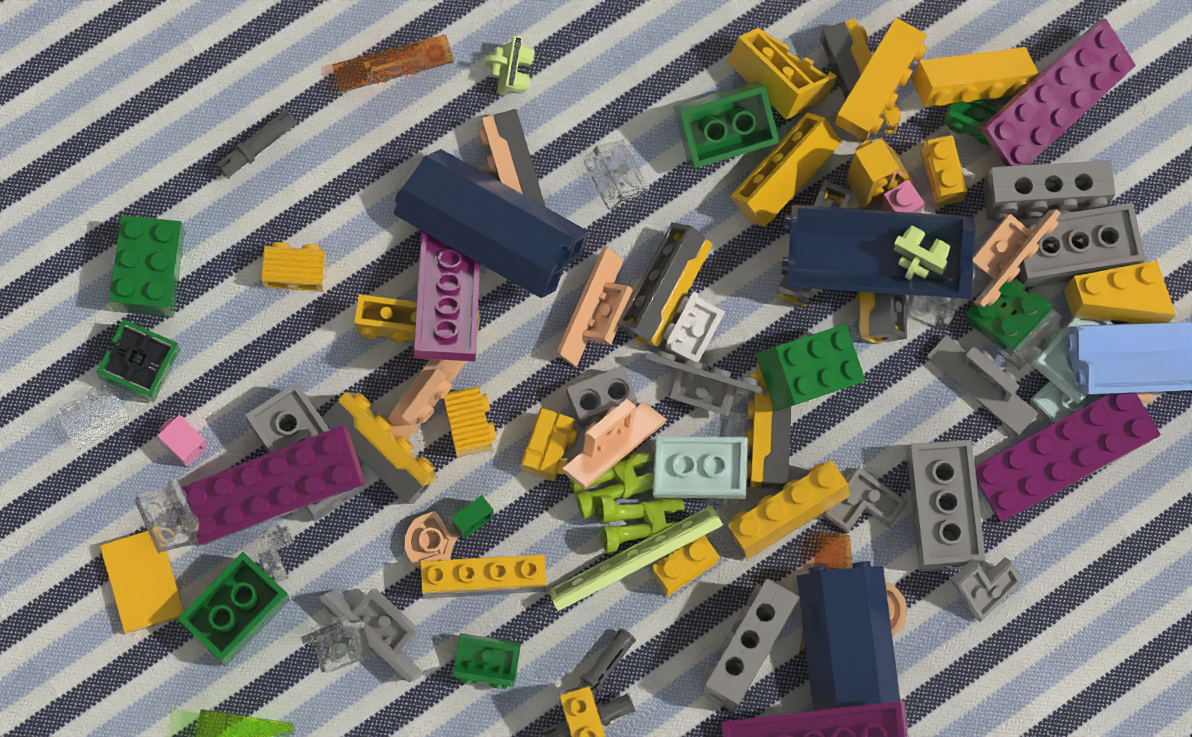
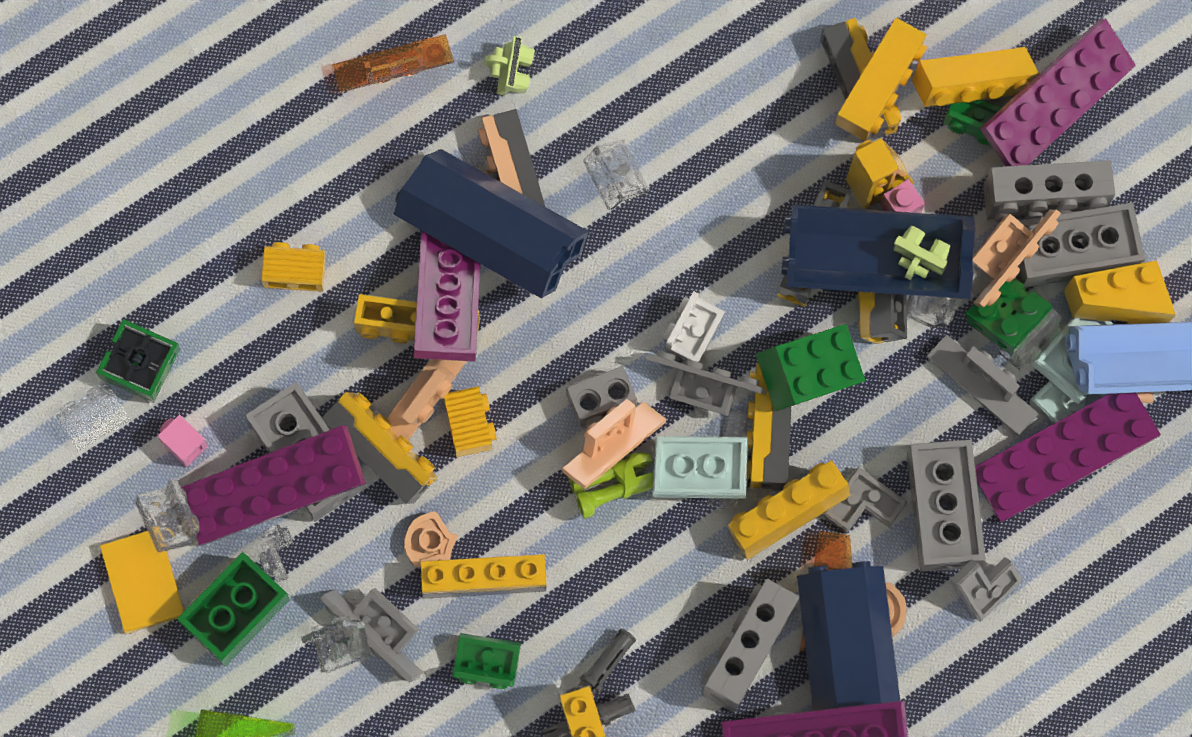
green brick [109,215,185,318] -> none
dark grey pin [216,109,297,179] -> none
green piece [451,495,494,540] -> none
yellow brick [520,408,579,481] -> none
yellowish green tile [548,506,723,611] -> none
light nougat bracket [556,246,634,367] -> none
lime piece [598,495,684,553] -> none
dark grey piece [617,223,713,347] -> none
yellow brick [652,535,719,597] -> none
green brick [673,81,780,168] -> none
yellow wedge [727,28,837,120] -> none
yellow brick [730,112,842,227] -> none
yellow brick [920,136,967,207] -> none

